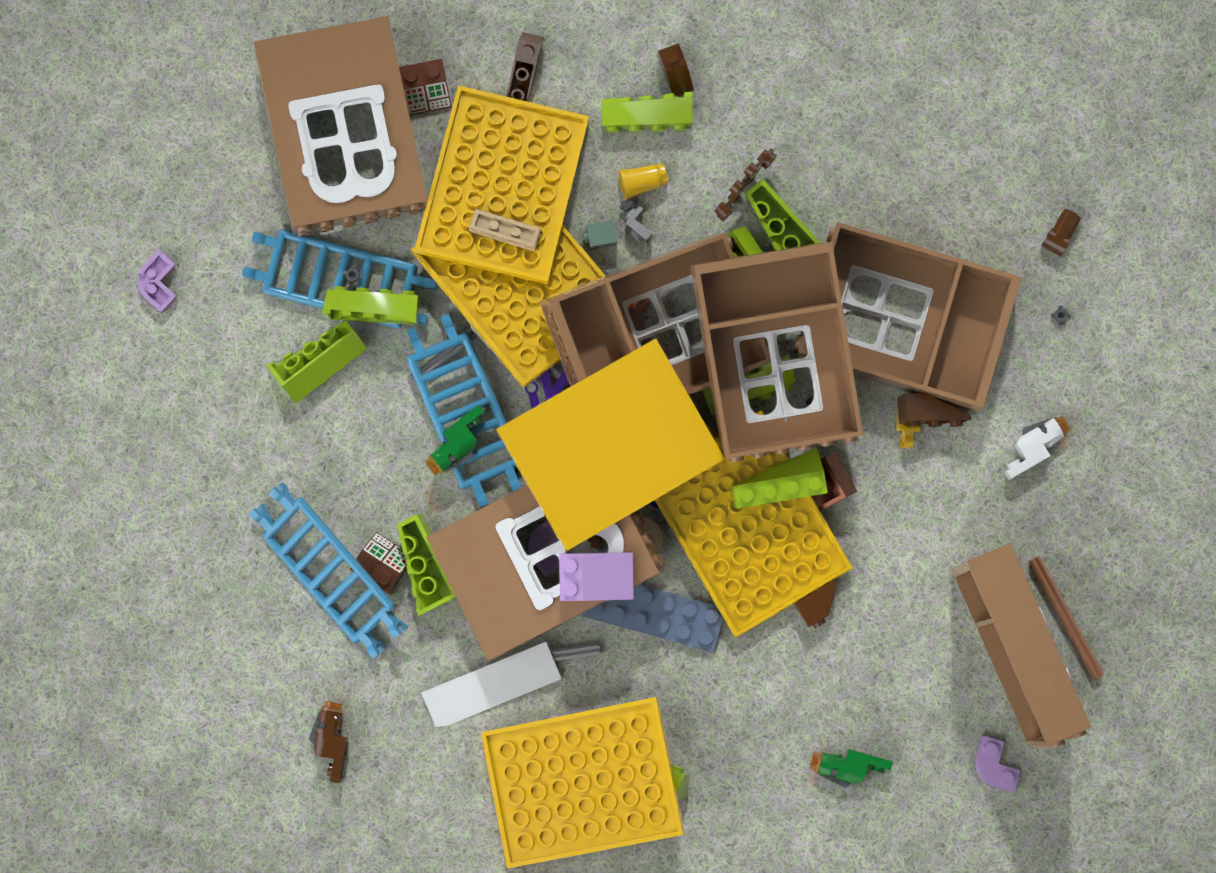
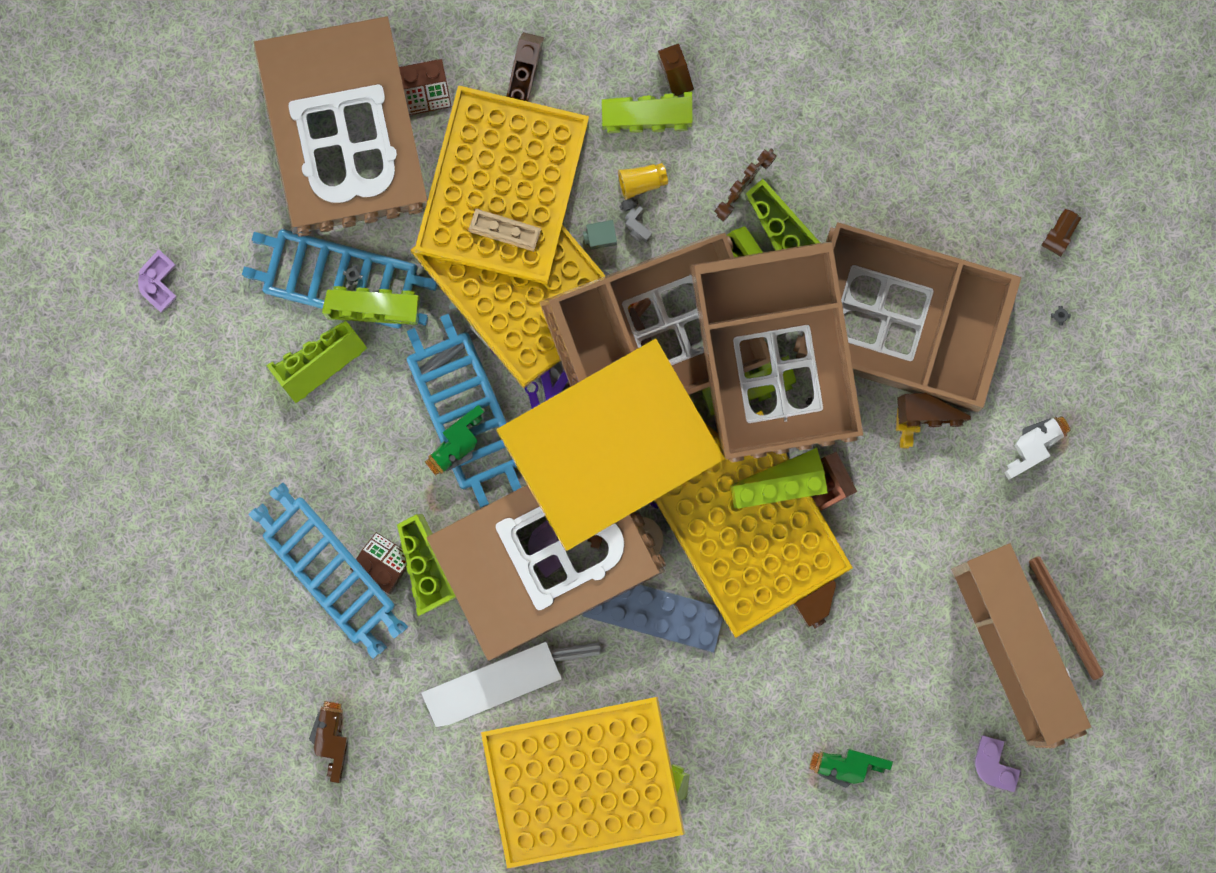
lavender slope [559,552,634,601] -> none

